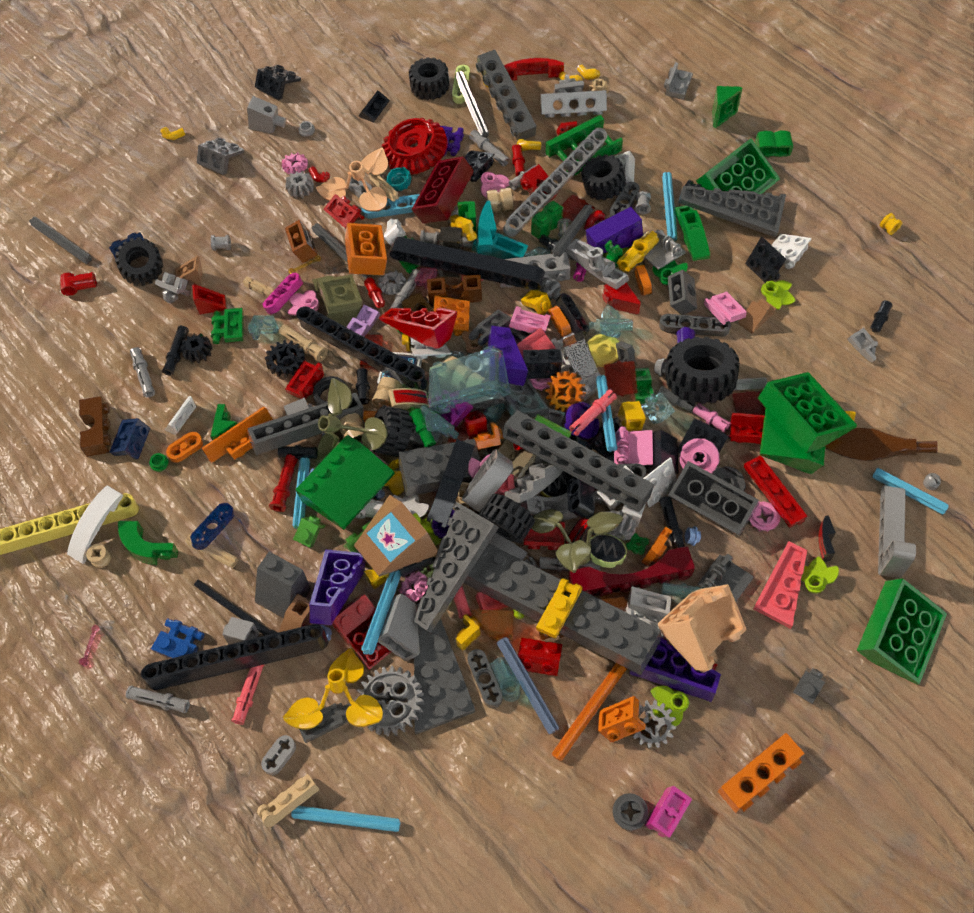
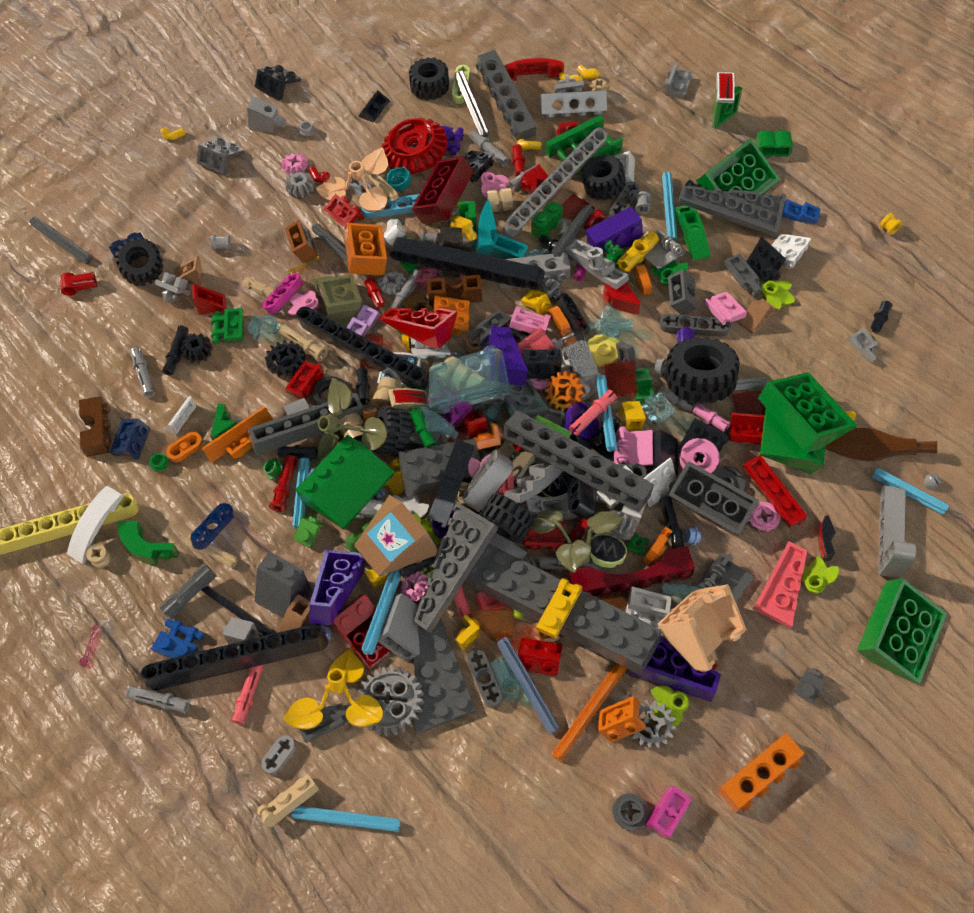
none -> dark grey axle [159,563,217,619]
none -> green plate [263,458,283,480]
none -> slope [716,72,734,103]
none -> dark grey hinge [723,254,762,298]
none -> blue slope [782,199,821,224]

